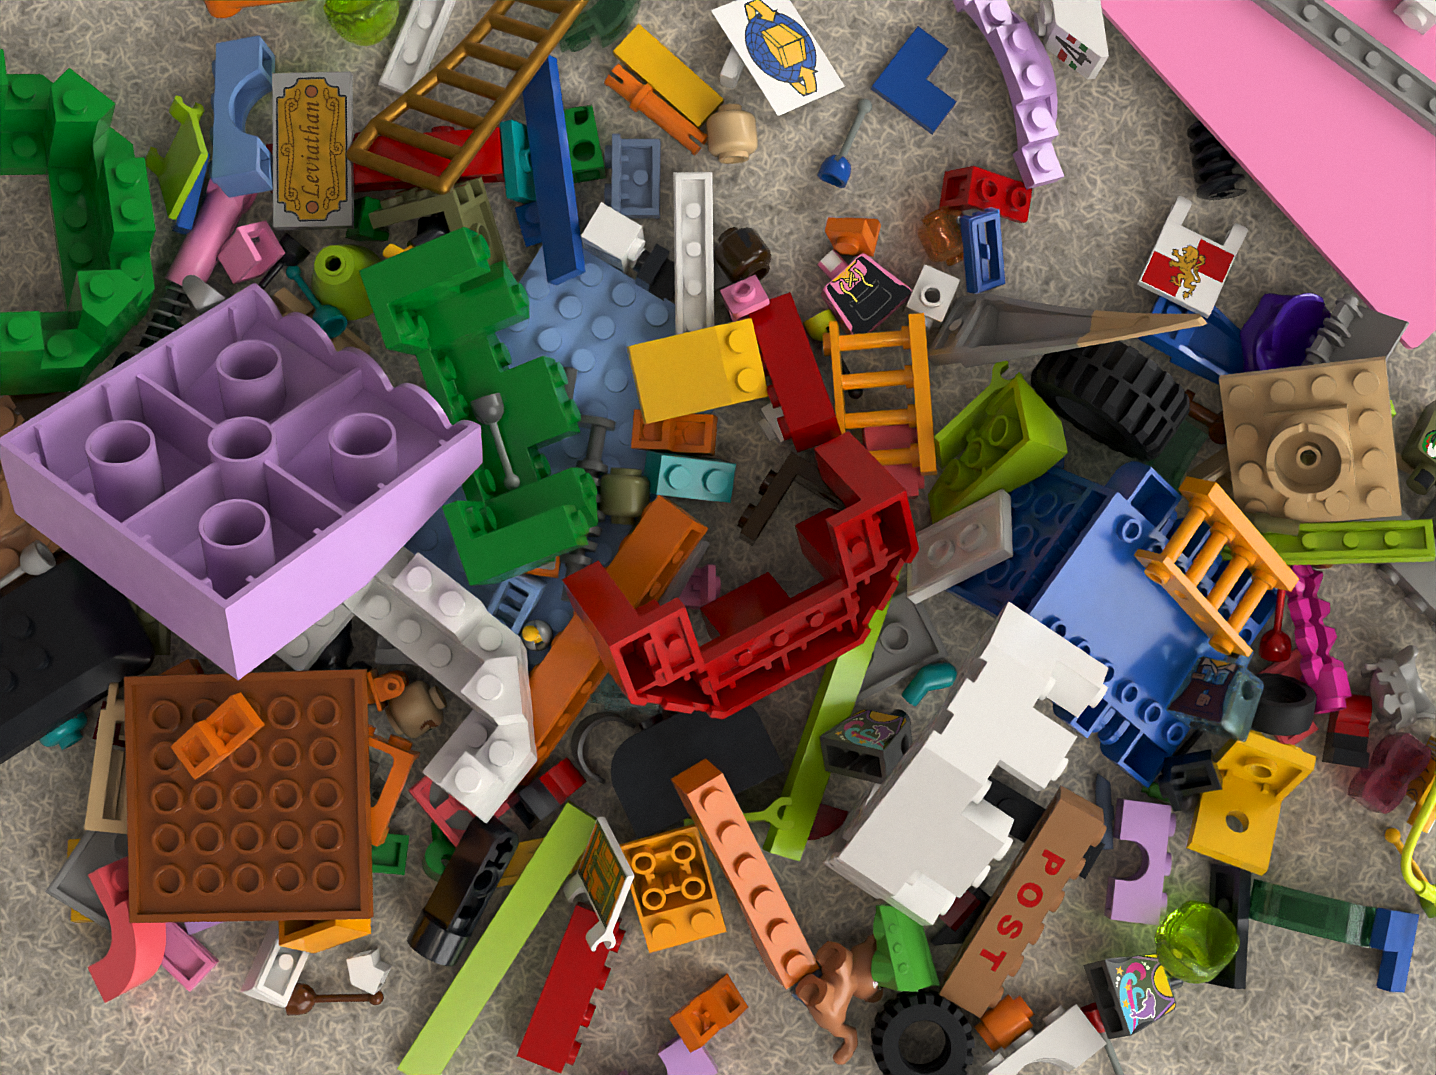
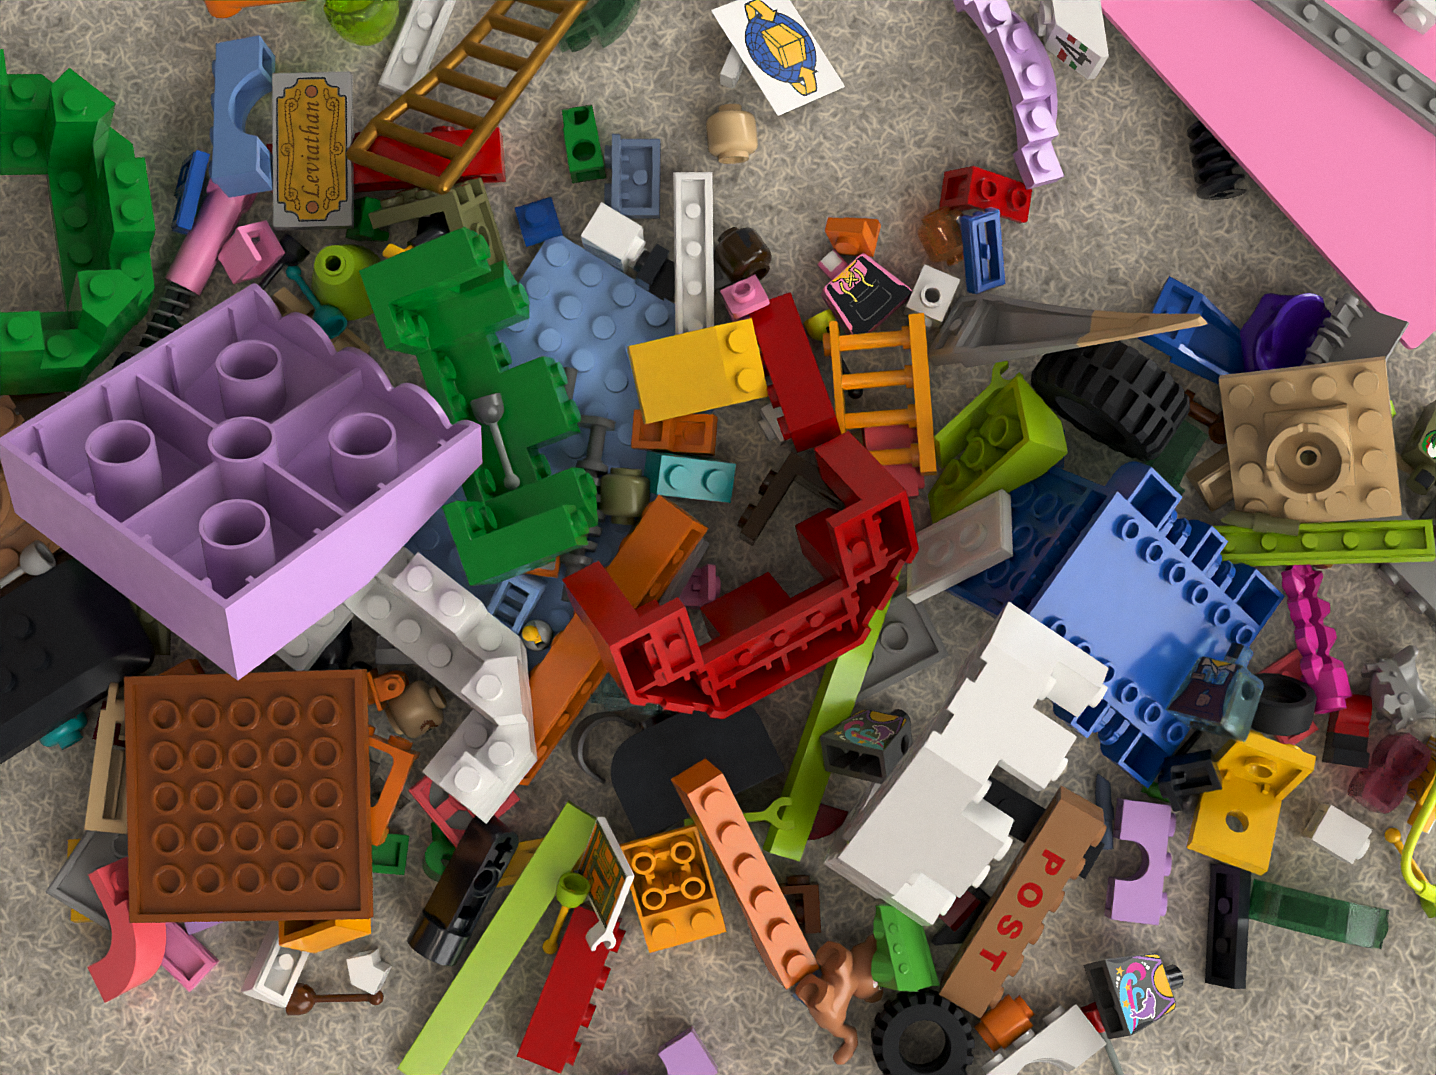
lime flag [145,95,208,220] -> none
orange slope [171,692,265,780] -> none
flat silver helmet [182,275,233,315] -> none
teal plate [499,120,537,204] -> none
leg [507,757,587,831] -> none
blue tile [522,55,586,286] -> none
orange pin [604,64,708,156] -> none
yellow tile [613,23,724,129] -> none
orange slope [669,974,748,1053] -> none
hinge [817,99,872,188] -> none
blue tile [871,26,957,135] -> none
teal arm [901,662,957,706] -> none
light orange fence [1134,476,1299,657] -> none
flag [1137,196,1248,319] -> none
clear neon green piece [1154,900,1240,984] -> none
red hinge [1258,589,1292,662] -> none
blue tile [1369,907,1419,993] -> none
none -> lime hinge [542,872,590,955]
none -> reddish brown bracket [778,875,821,934]
none -> white brick [1301,803,1372,864]

